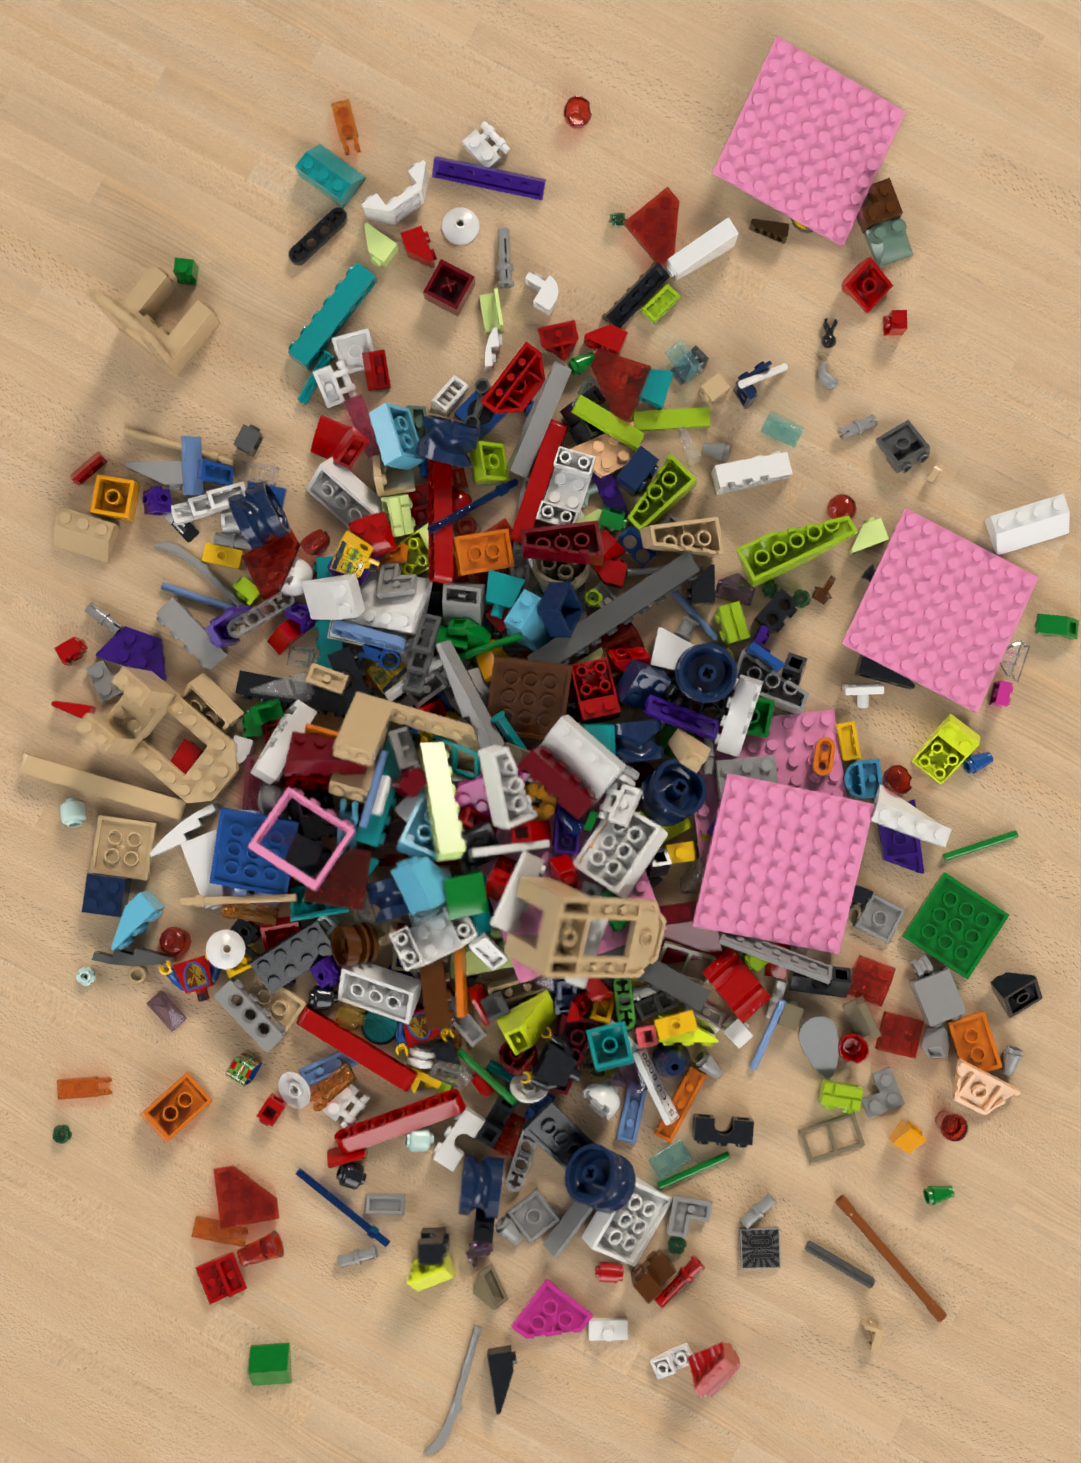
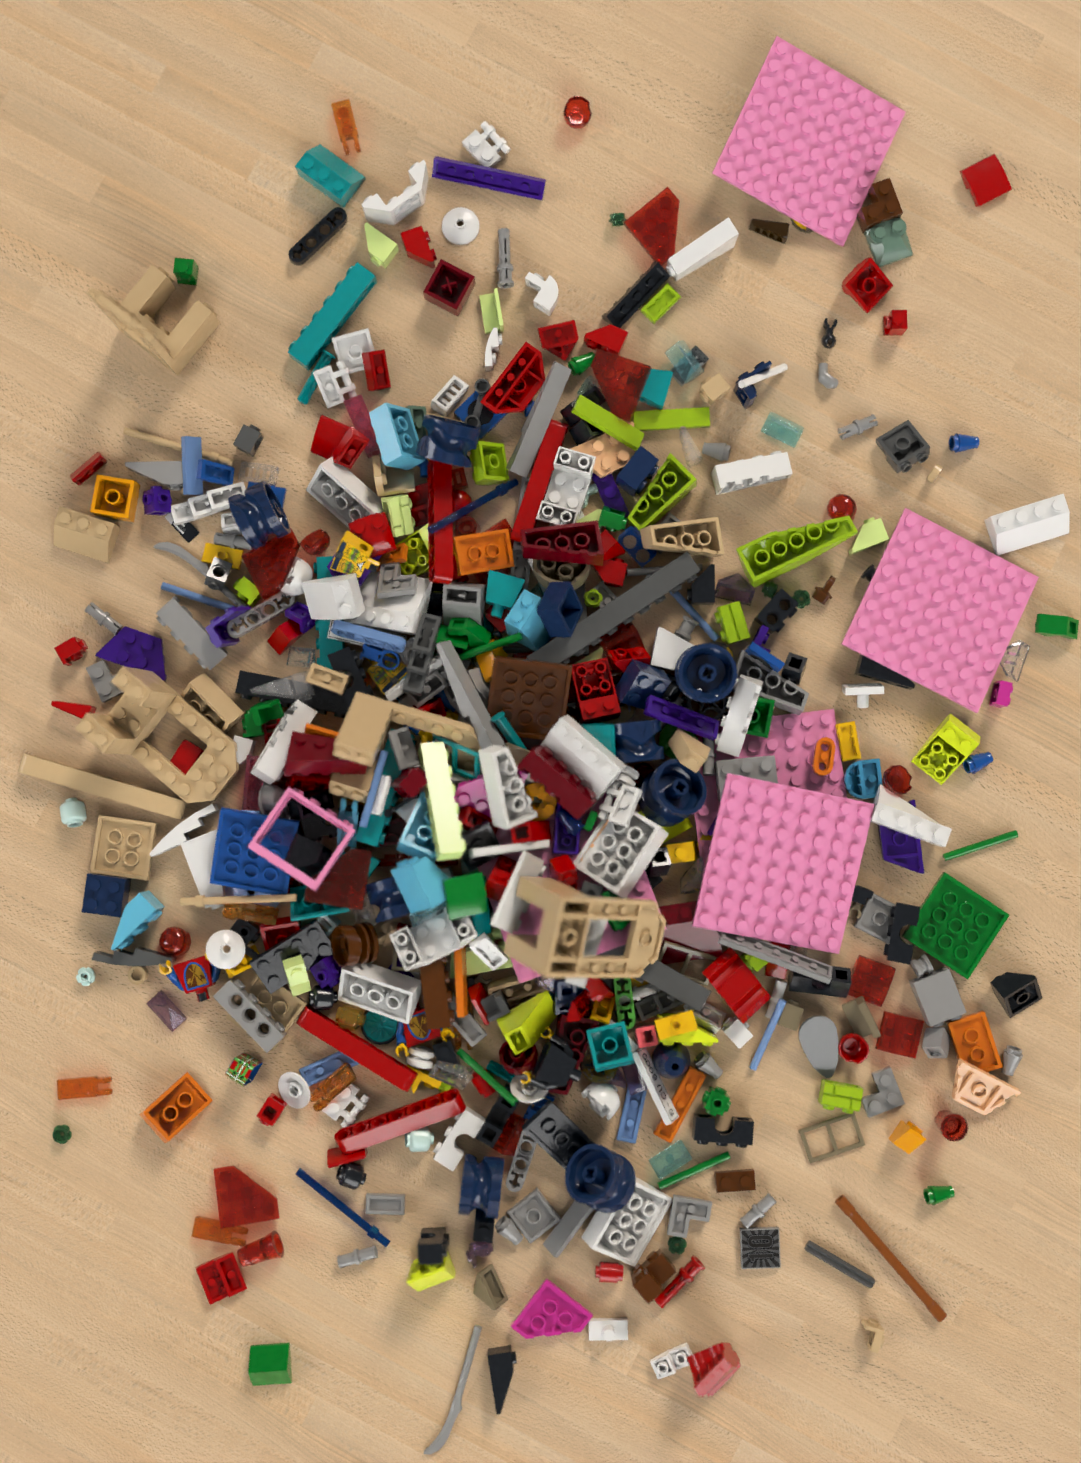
none -> dark grey brick [204,557,233,591]
none -> yellowish green slope [282,955,311,996]
none -> black hinge [384,792,420,817]
none -> green brick [701,1086,731,1117]
none -> reddish brown plate [715,1169,756,1193]
none -> black arch [884,902,921,965]
none -> blue cone [949,433,979,453]
none -> red slope [960,154,1012,207]

